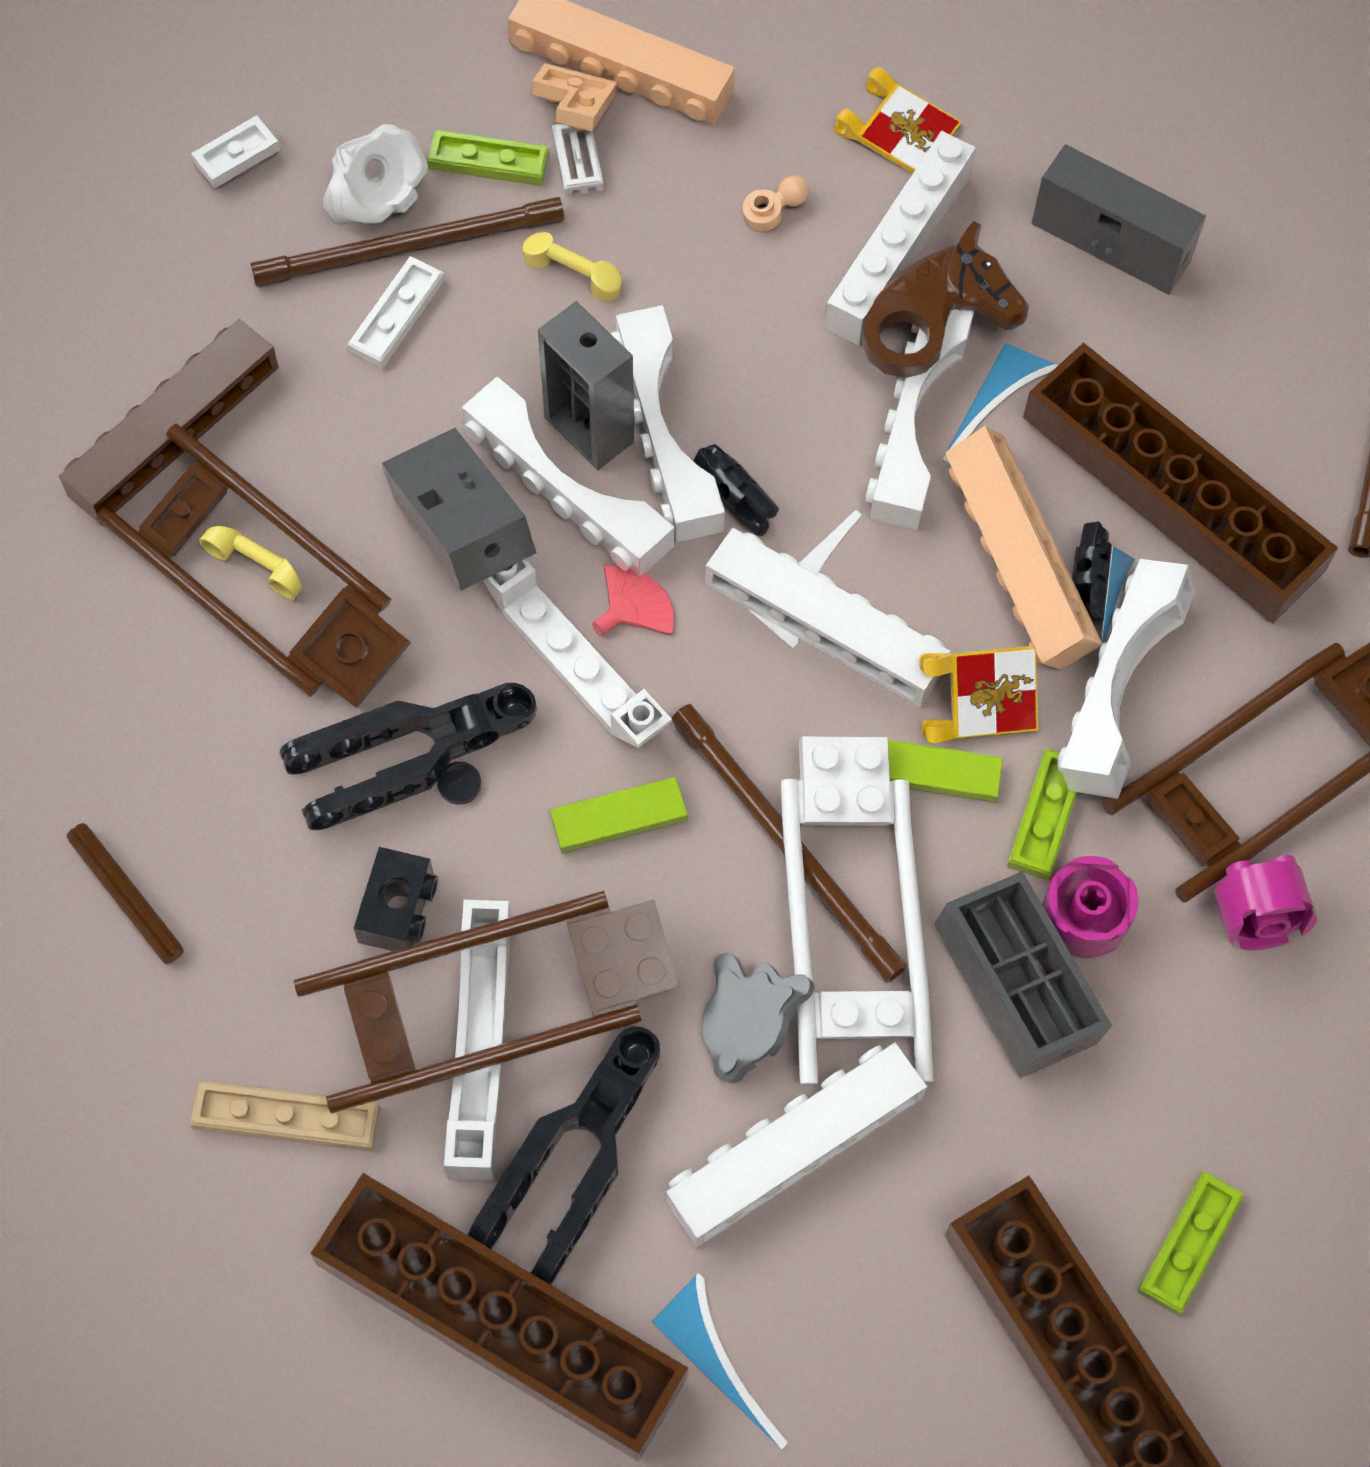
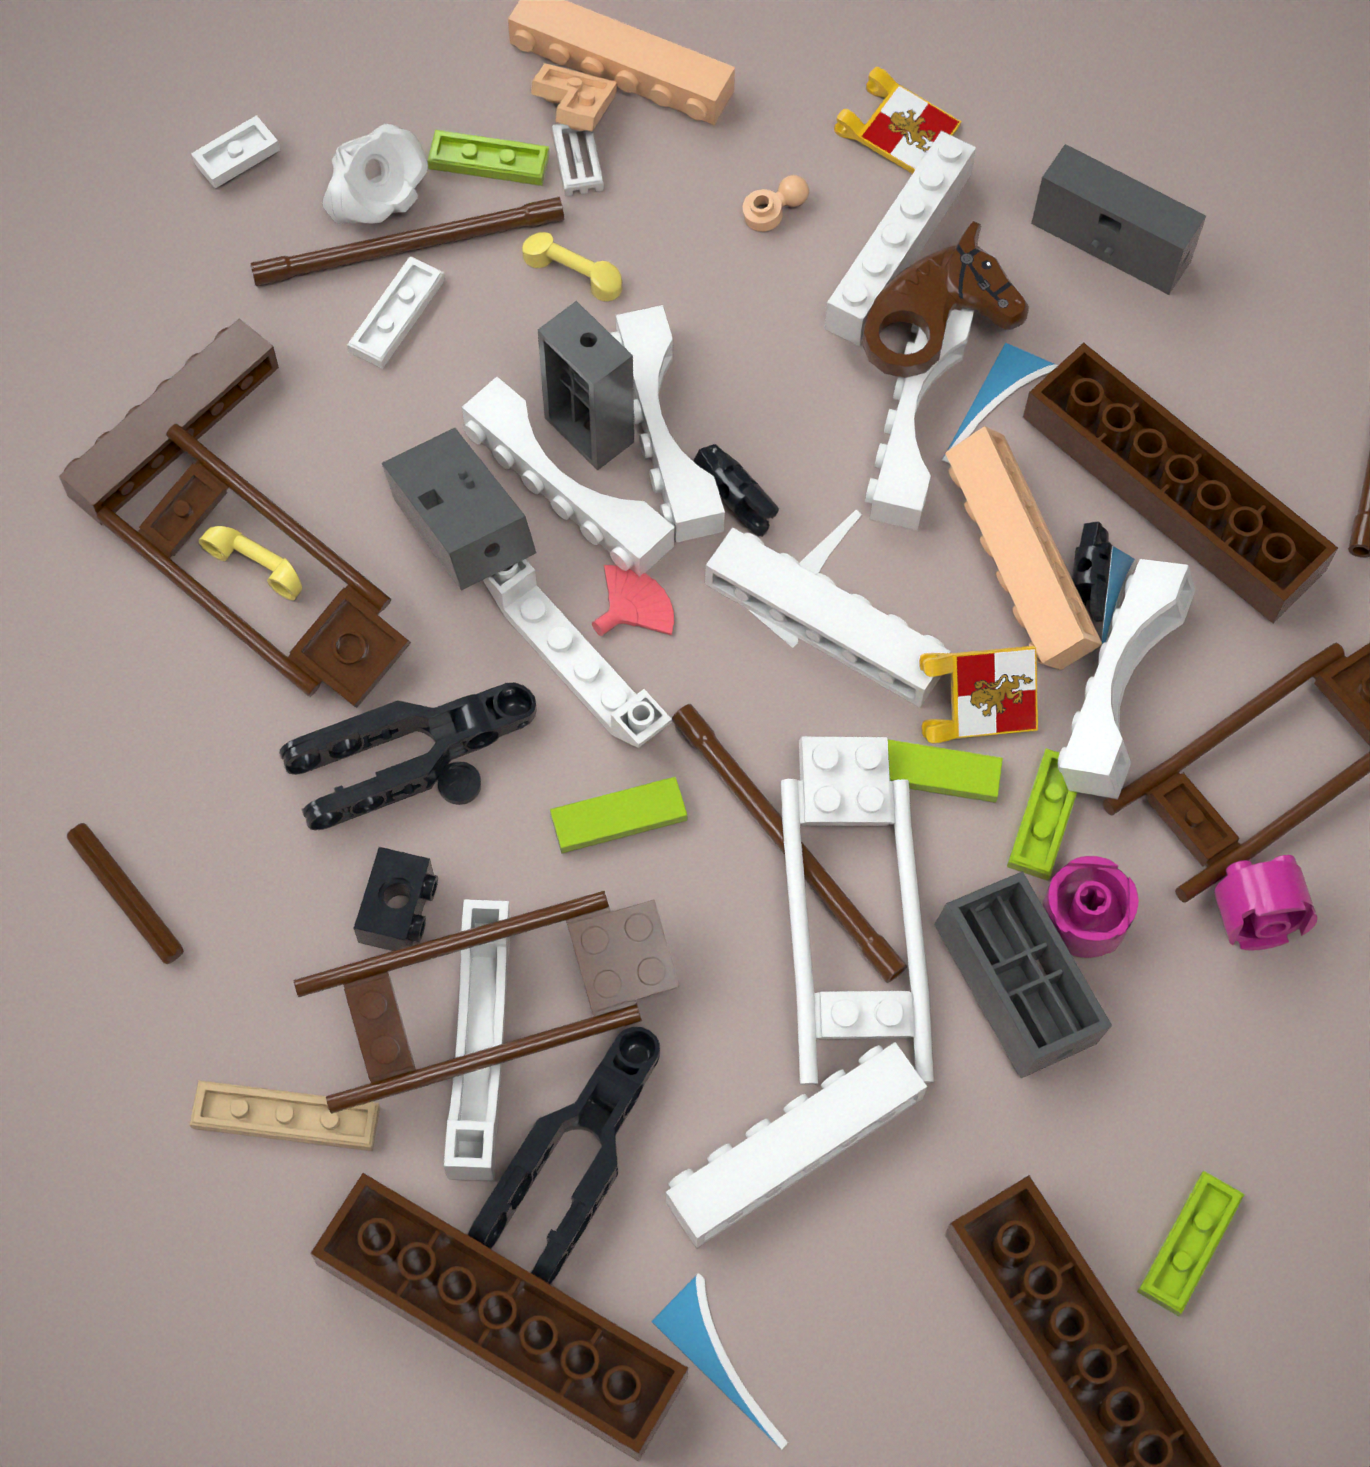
tile [702,953,815,1083] -> none

